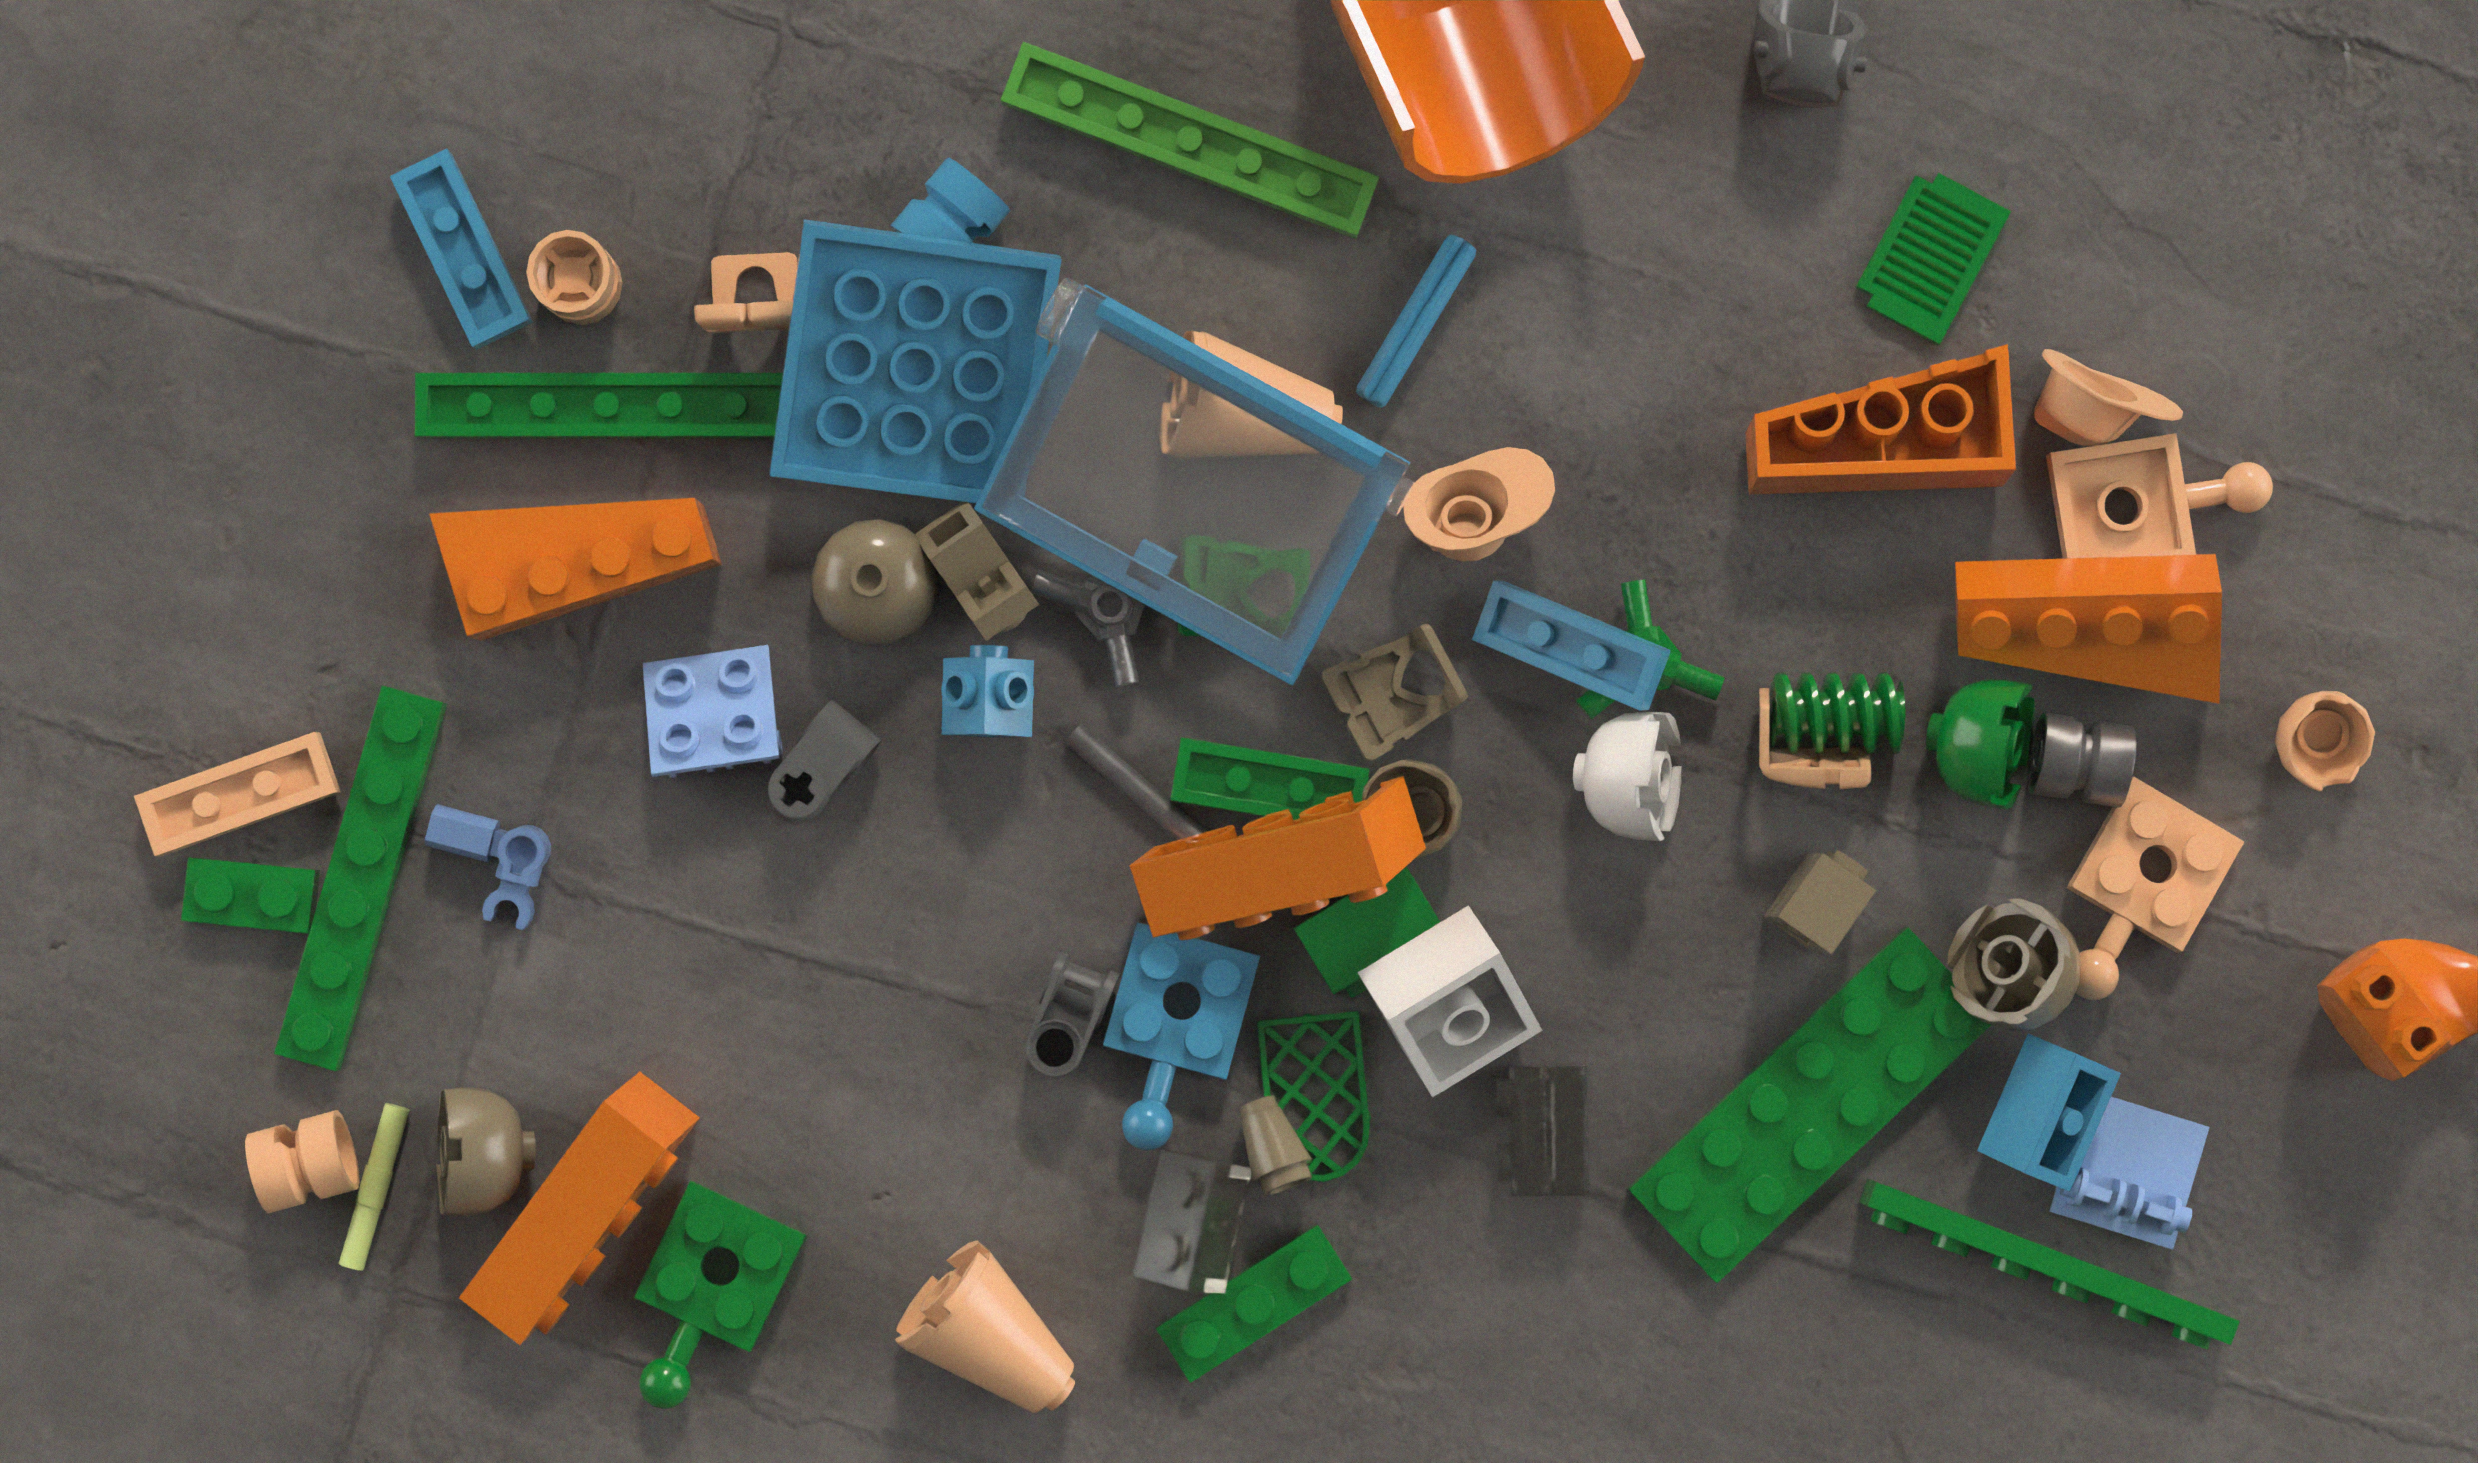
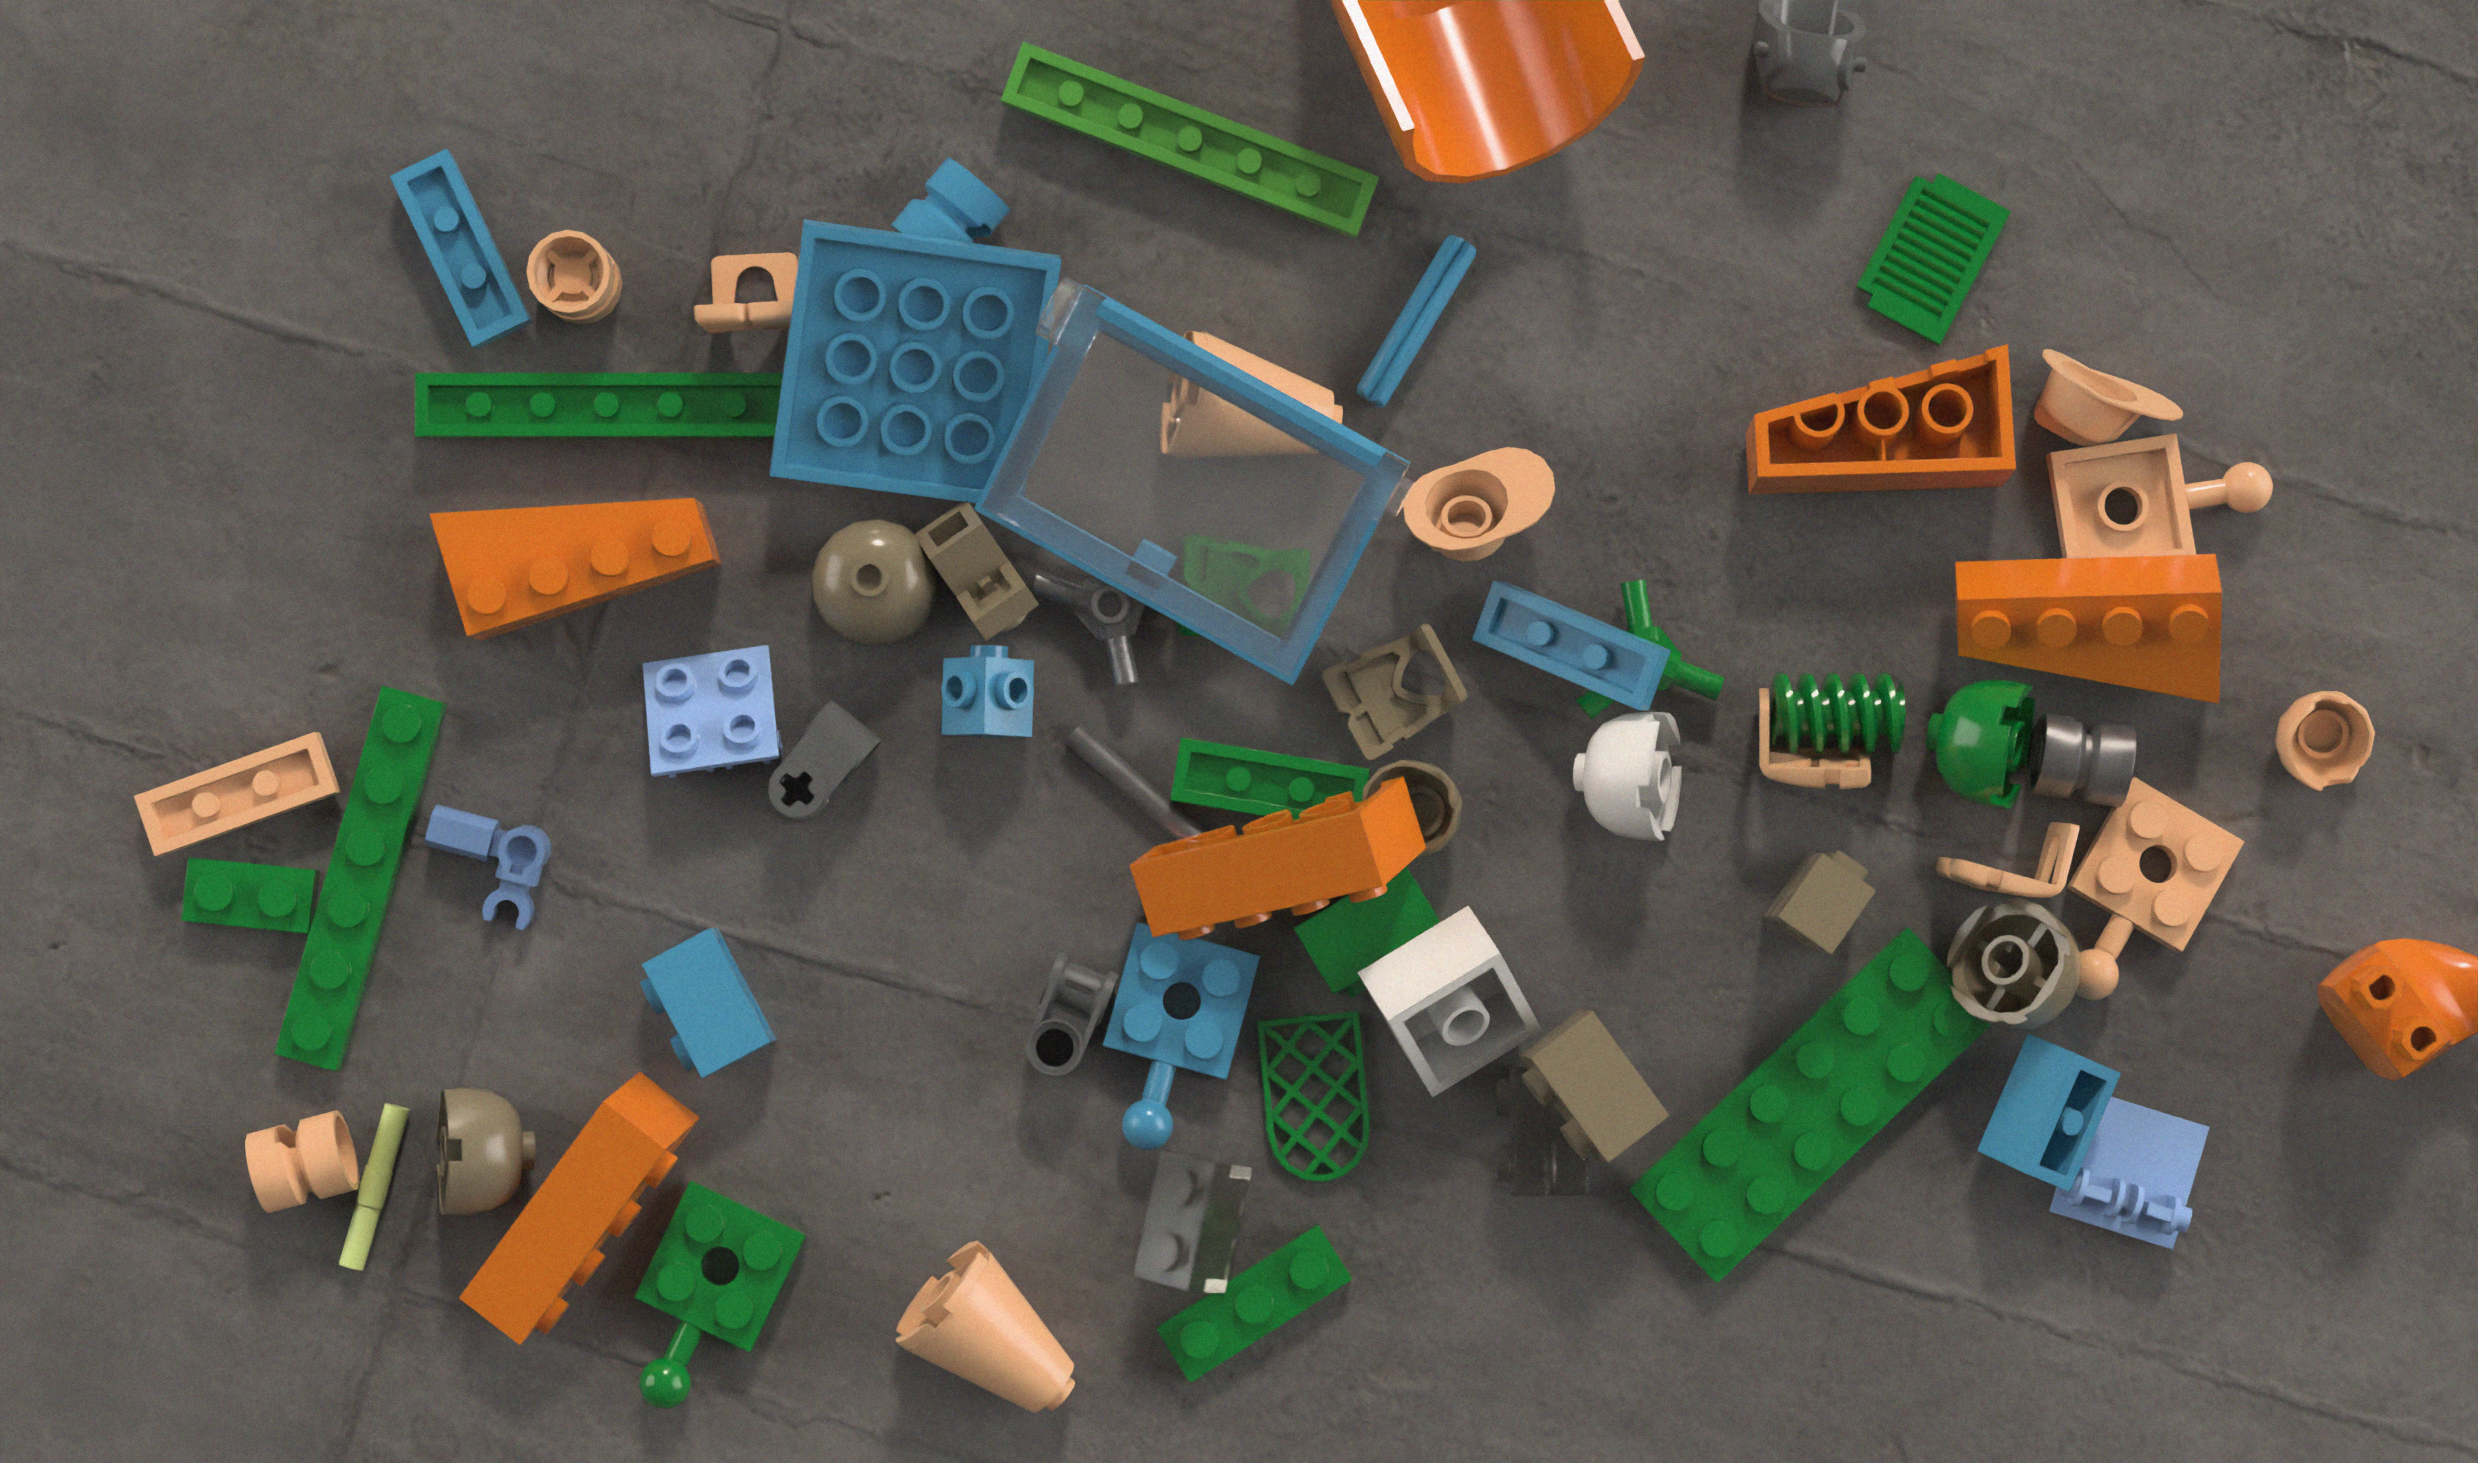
dark tan cone [1238,1095,1312,1196] -> none
green plate [1859,1178,2240,1350] -> none
none -> dark azure brick [640,928,777,1078]
none -> dark tan brick [1519,1010,1670,1163]
none -> light nougat piece [1936,822,2080,898]

